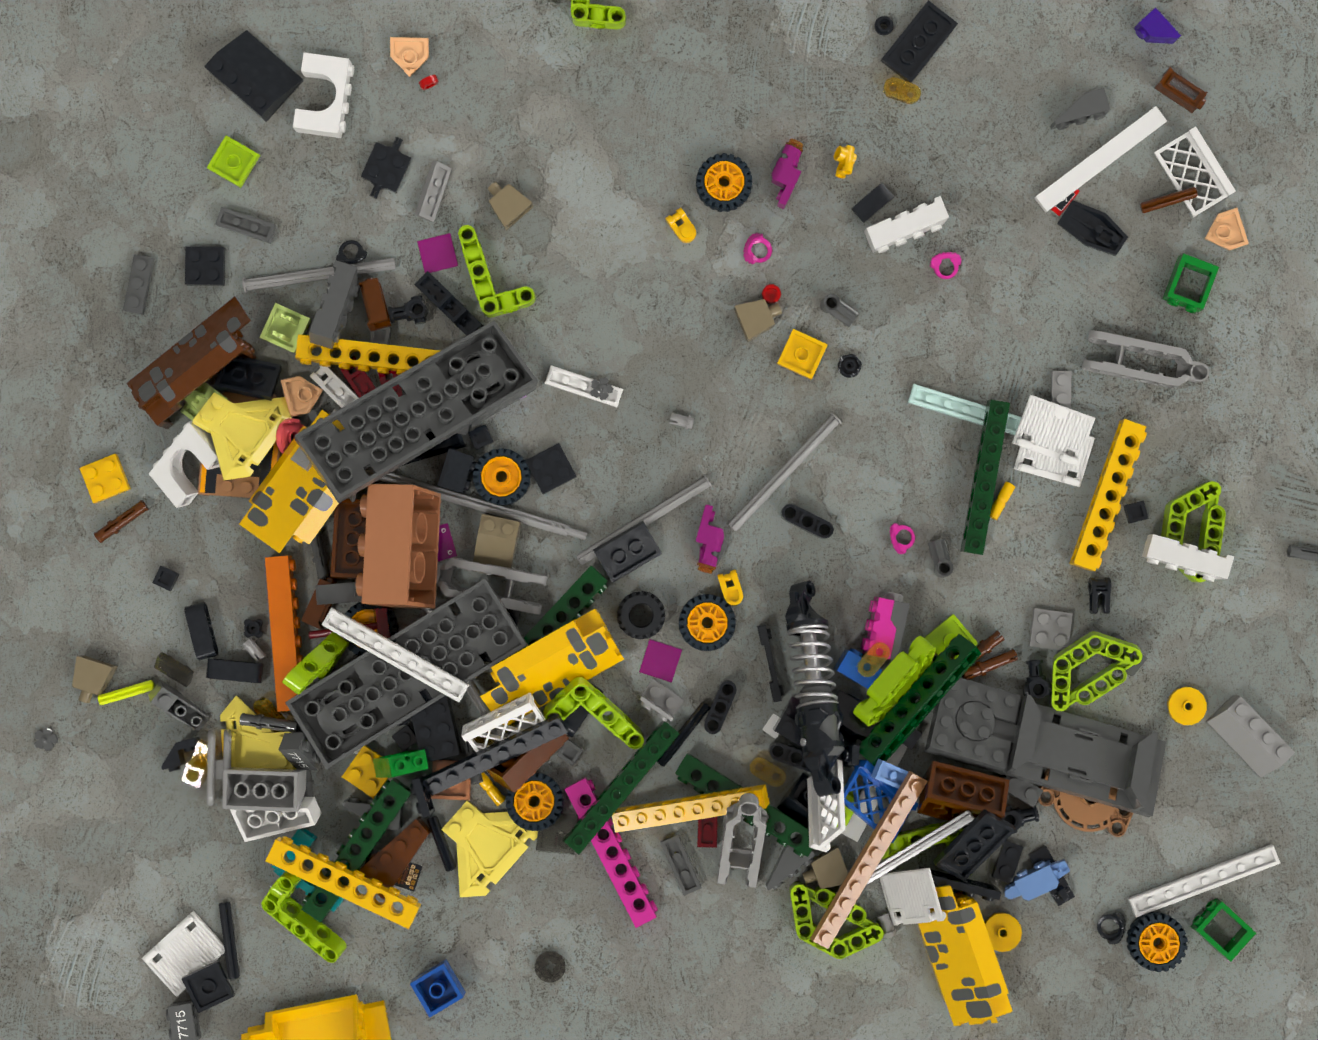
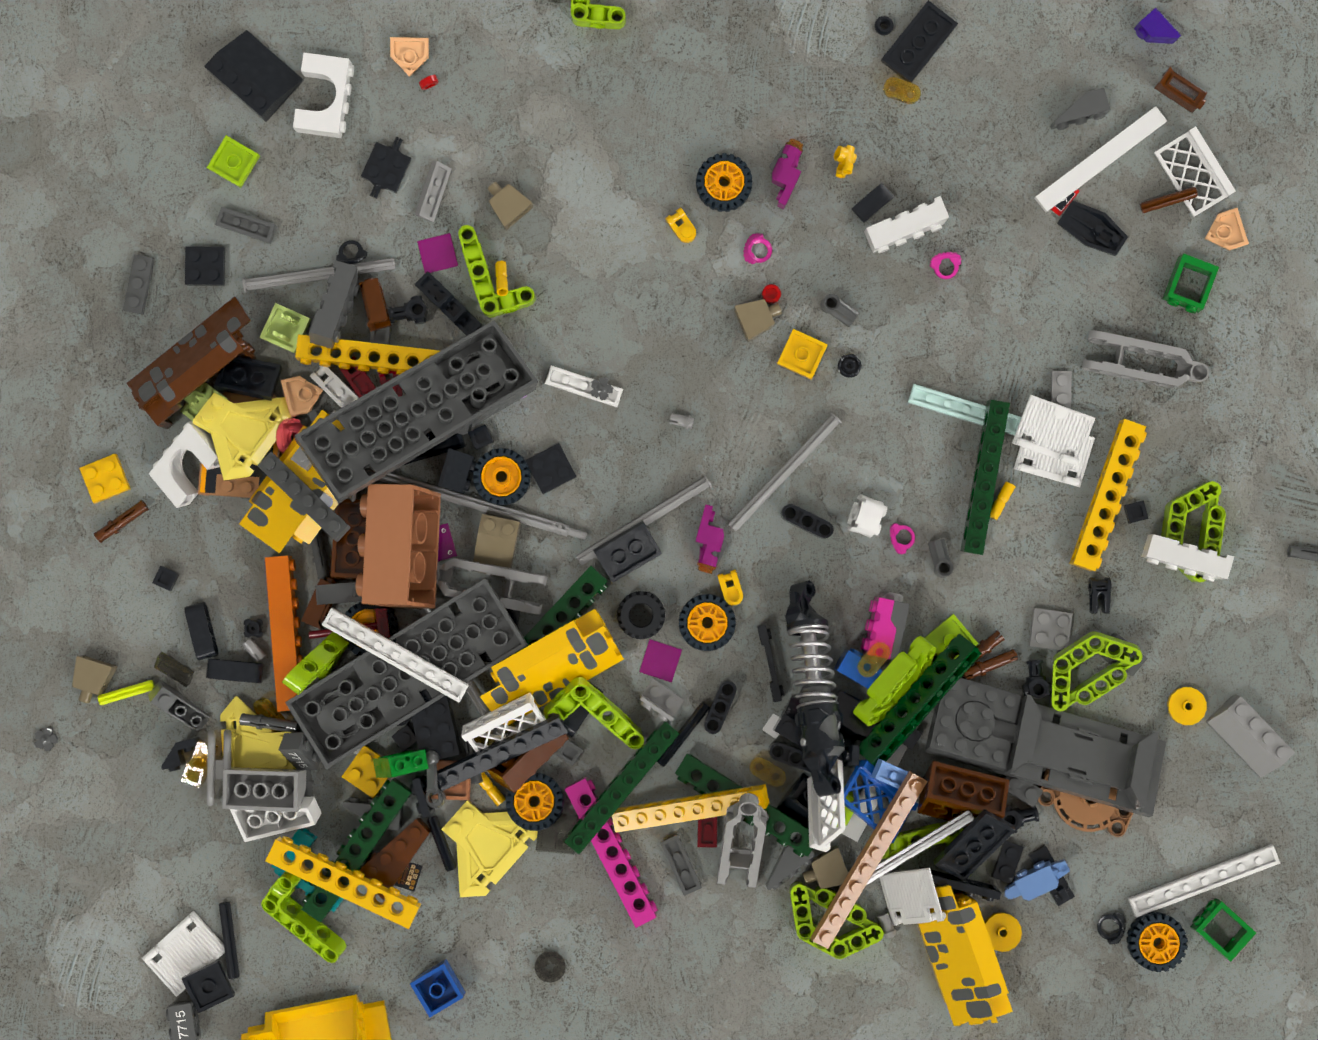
none -> dark grey plate [258,452,351,542]
none -> dark grey piece [425,750,446,808]
none -> yellow piece [495,261,508,296]
none -> white brick [847,494,887,538]

